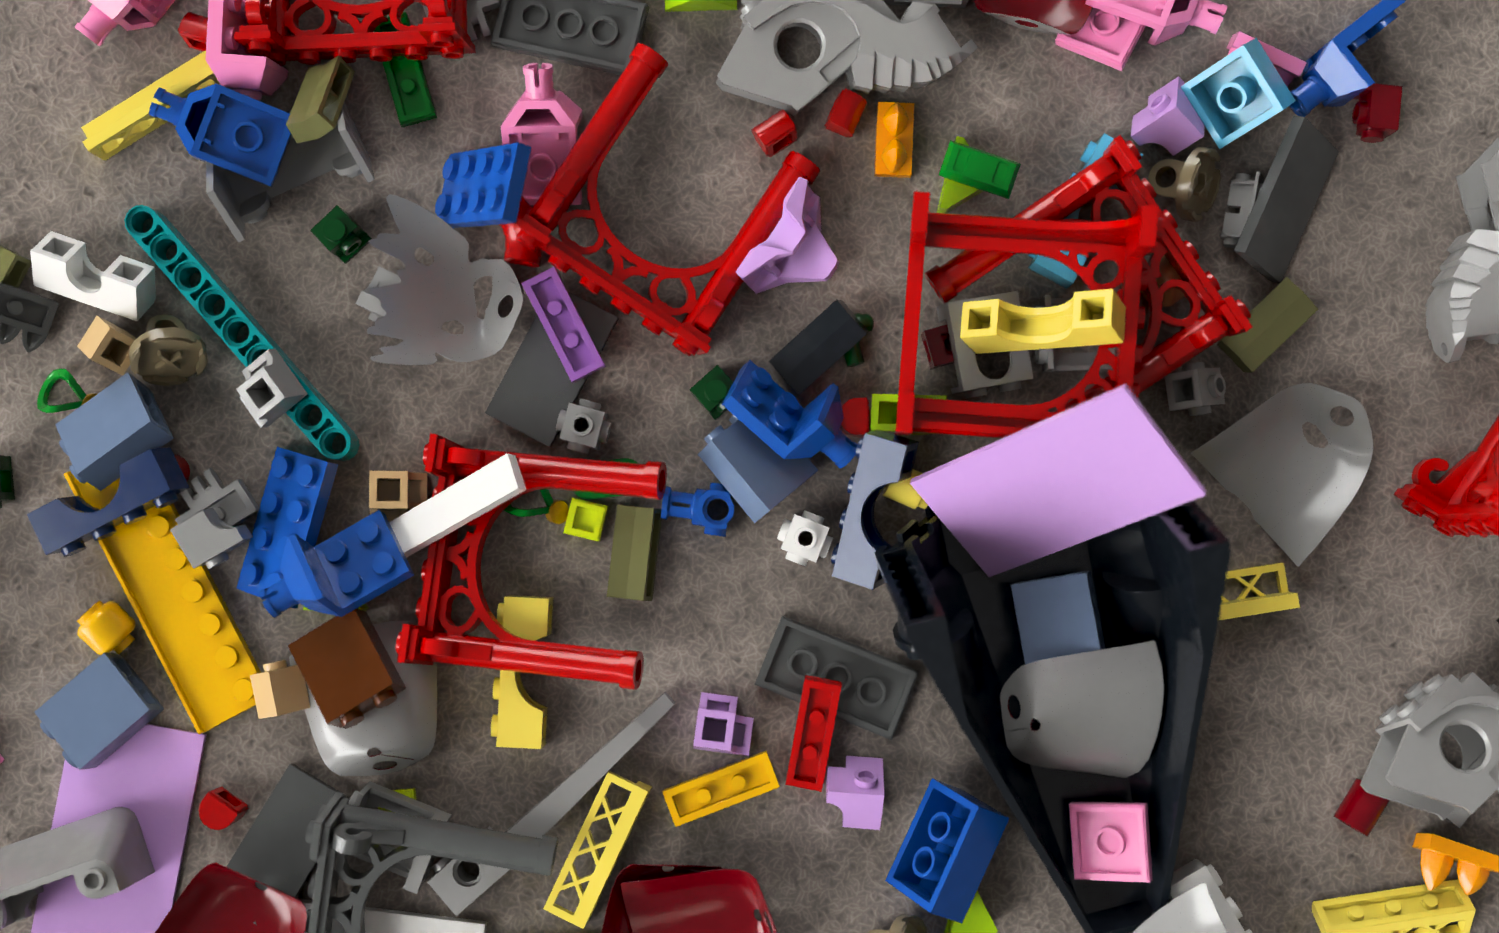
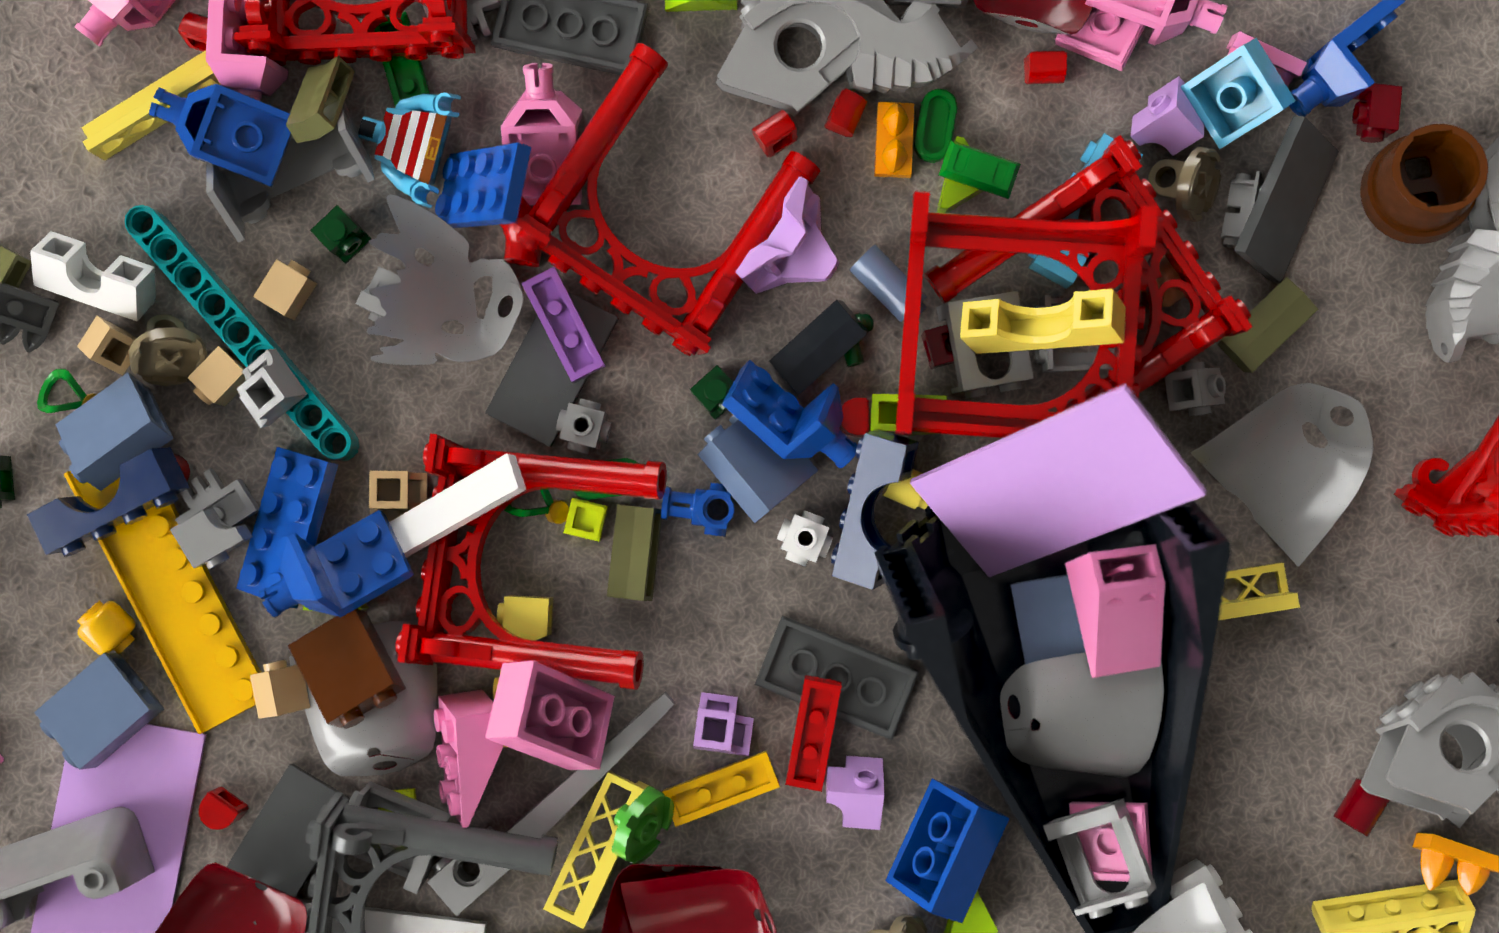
none -> tan brick [188,346,246,406]
none -> tan brick [253,259,317,320]
none -> torso [358,92,461,208]
none -> bright pink slope [434,689,503,828]
none -> bright pink brick [485,661,615,770]
none -> bright green plate [612,786,674,864]
none -> sand blue brick [849,245,927,322]
none -> green tile [914,89,958,163]
none -> red brick [1024,51,1067,84]
none -> light grey panel [1043,799,1157,918]
none -> bright pink slope [1065,544,1165,678]
none -> reddish brown piece [1360,124,1488,244]

